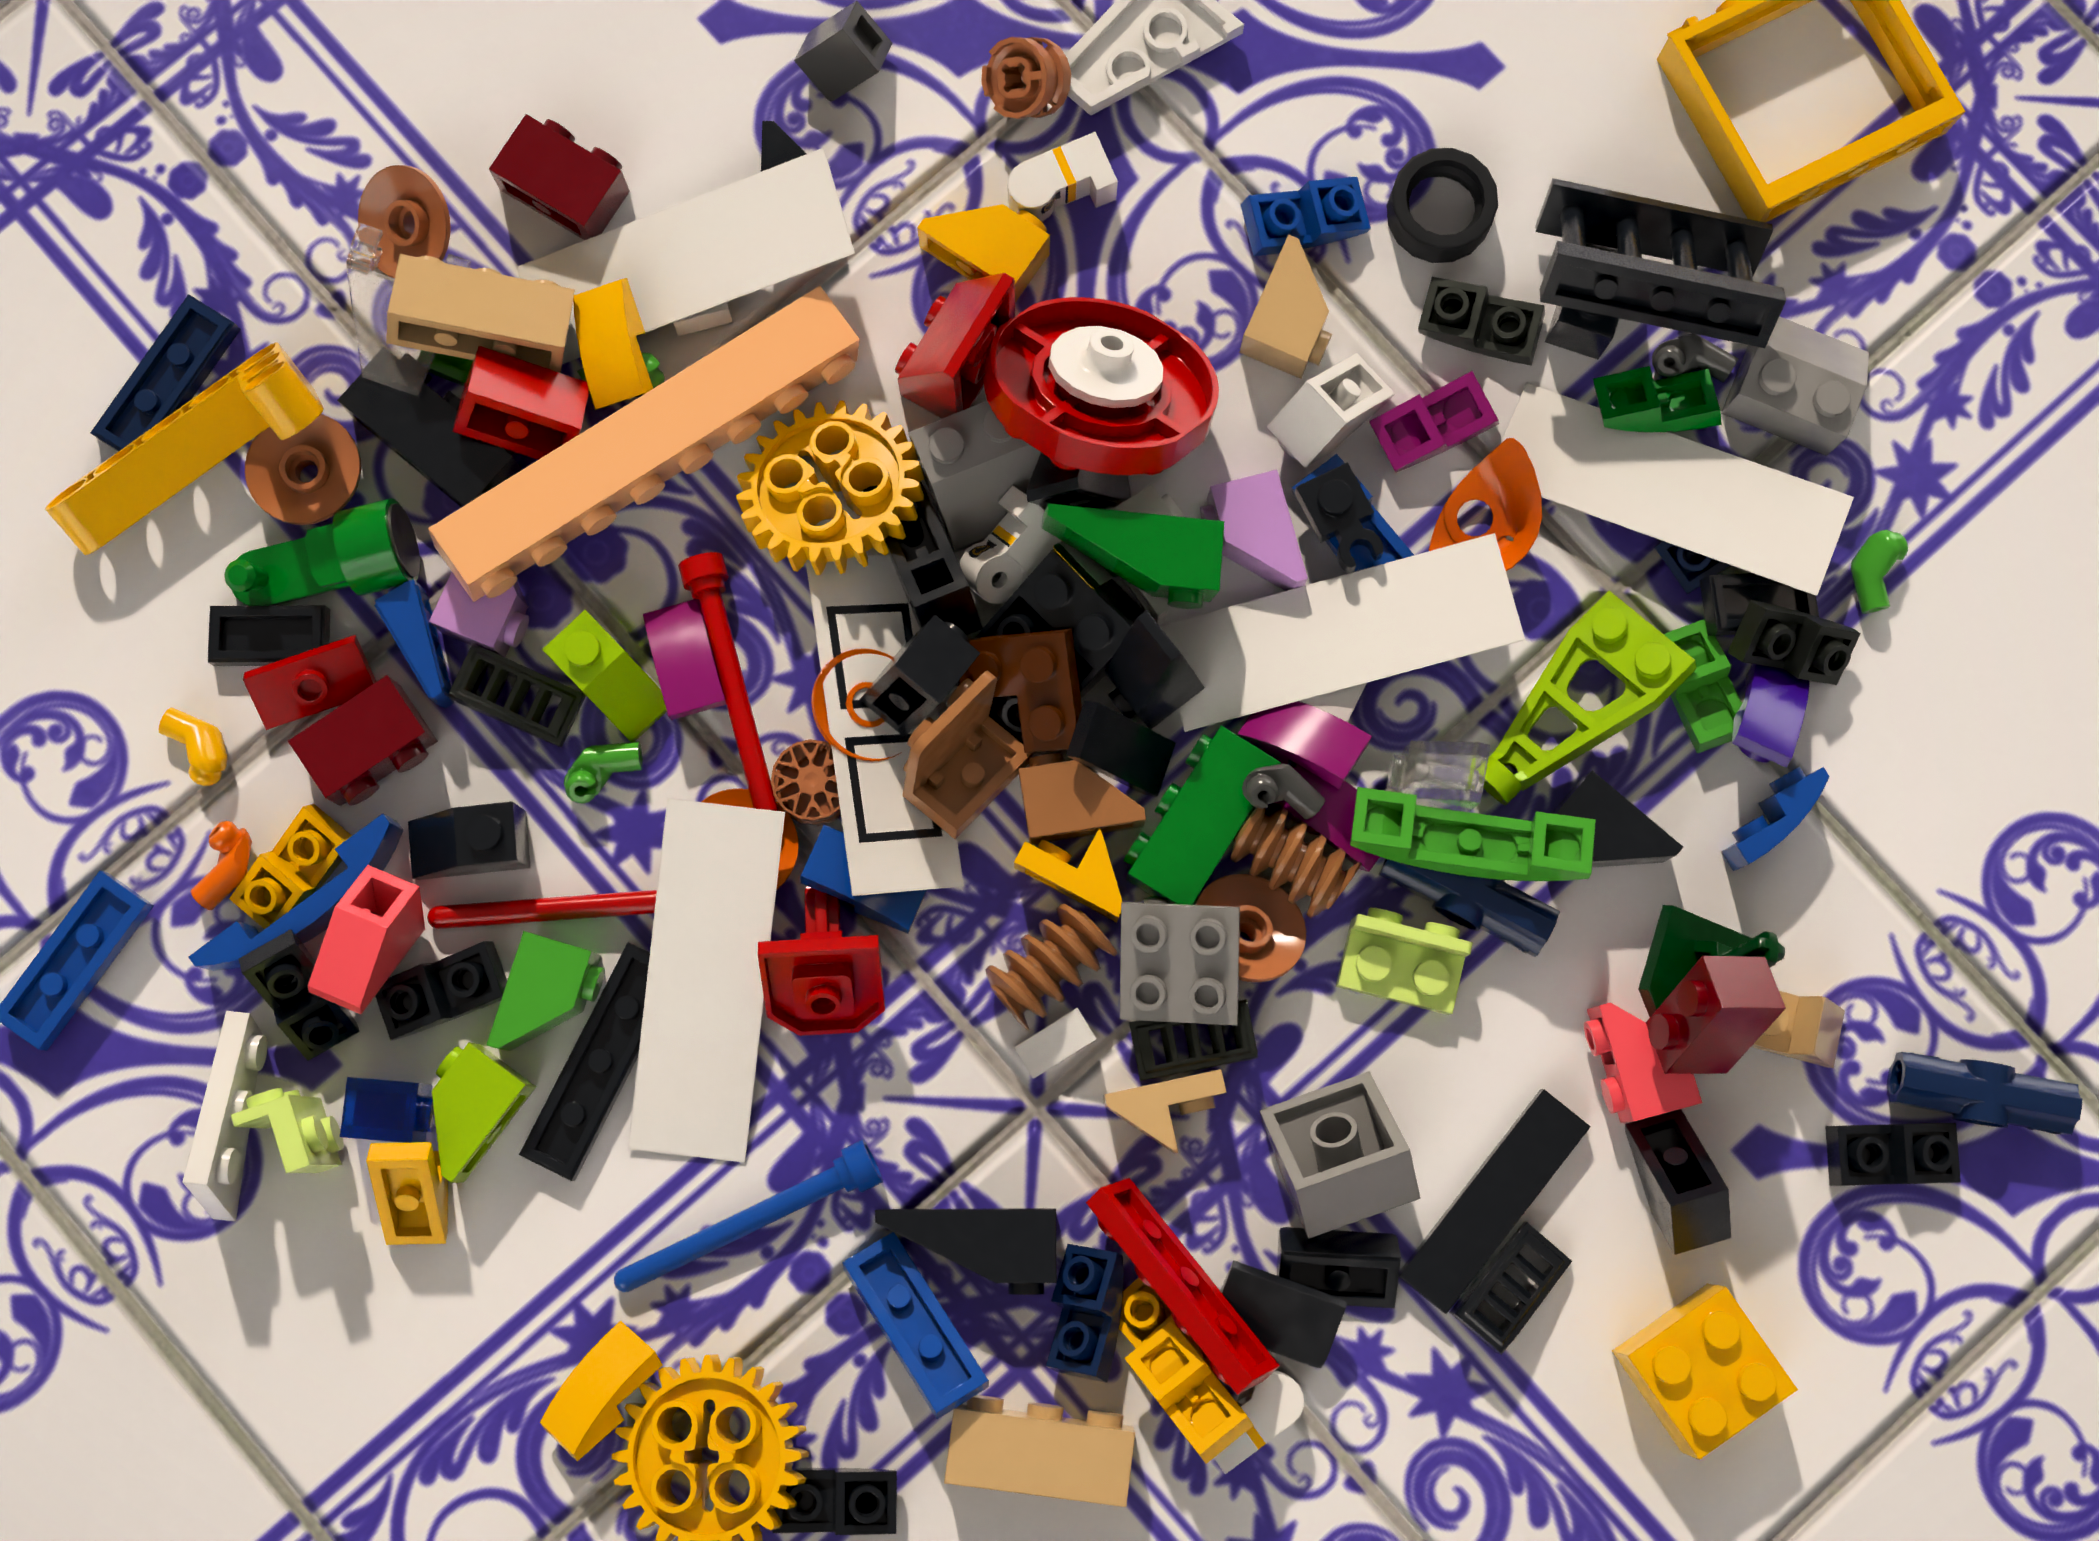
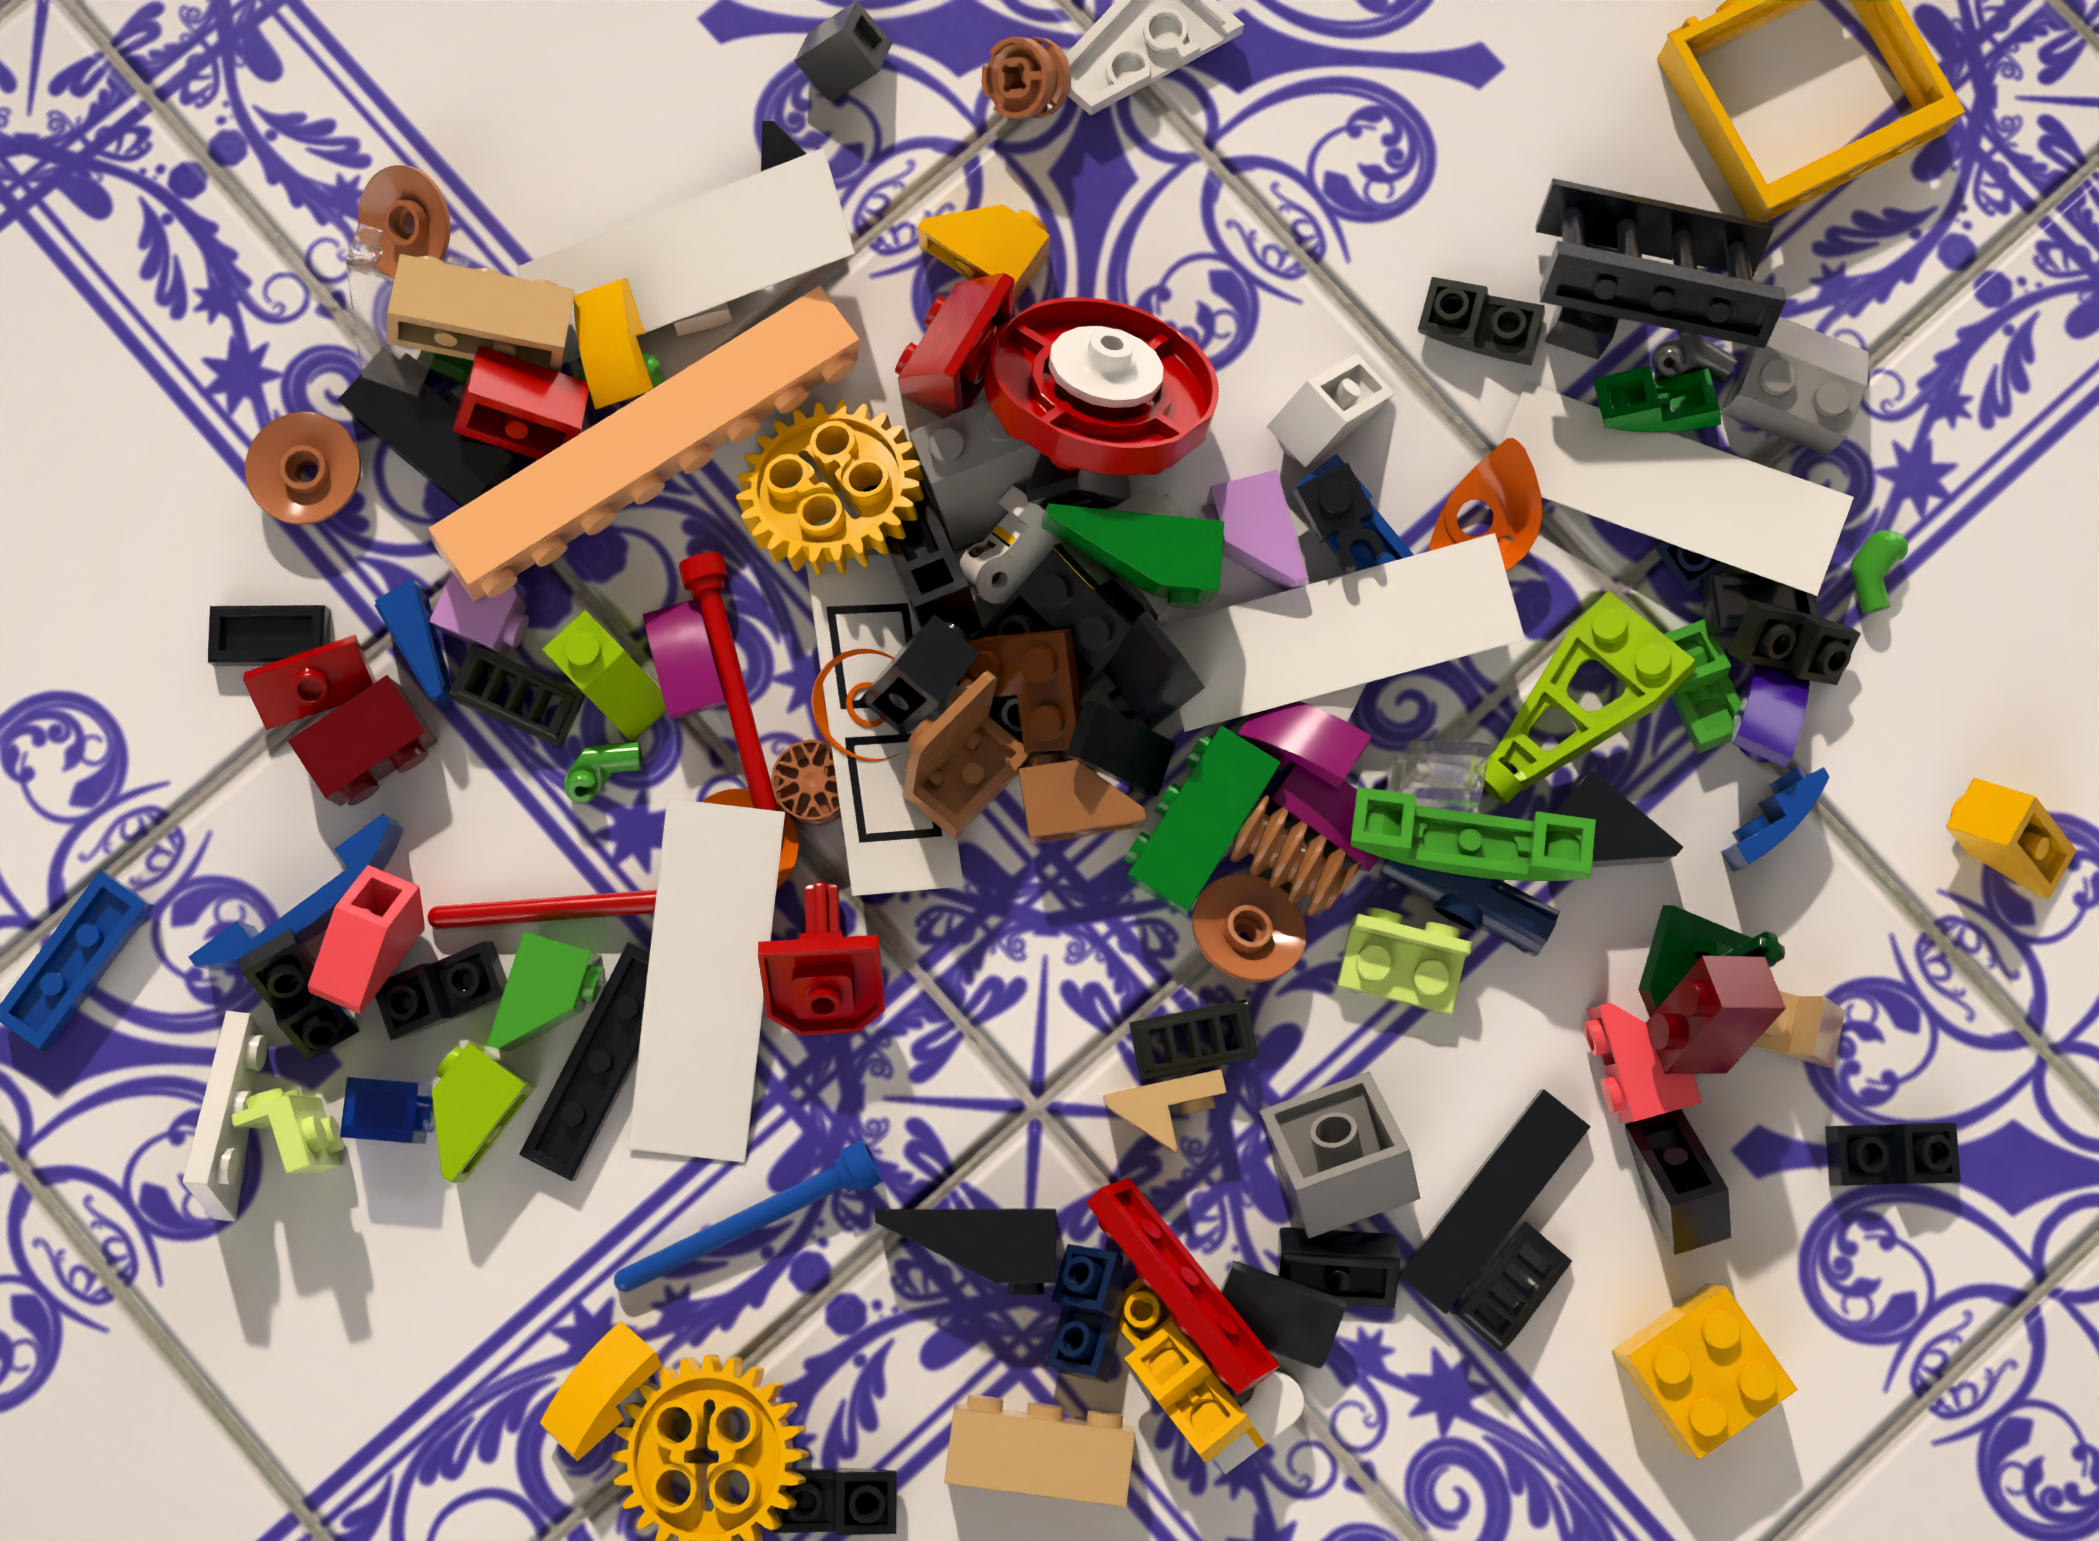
yellow beam [45,342,324,555] -> none
dark blue tile [90,294,241,451] -> none
yellow arm [158,707,228,786] -> none
orange arm [191,821,252,910] -> none
green piece [224,498,420,606] -> none
yellow slope [229,804,352,929] -> none
yellow slope [366,1142,448,1245] -> none
black slope [408,801,531,880] -> none
dark red brick [489,114,630,240] -> none
blue slope [800,825,927,934] -> none
blue plate [842,1232,989,1419] -> none
medium nougat piece [985,904,1118,1031] -> none
white leg [1007,132,1118,222] -> none
yellow slope [1014,828,1122,923] -> none
white piece [1014,1007,1097,1079] -> none
light grey hinge [1120,897,1240,1026] -> none
tan slope [1239,235,1332,379] -> none
blue slope [1240,177,1371,257] -> none
dark grey arm [1242,763,1325,819] -> none
magenta slope [1369,371,1499,473] -> none
black tyre [1387,148,1498,263] -> none
dark blue piece [1887,1052,2083,1135] -> none
none -> yellow slope [1946,778,2077,899]

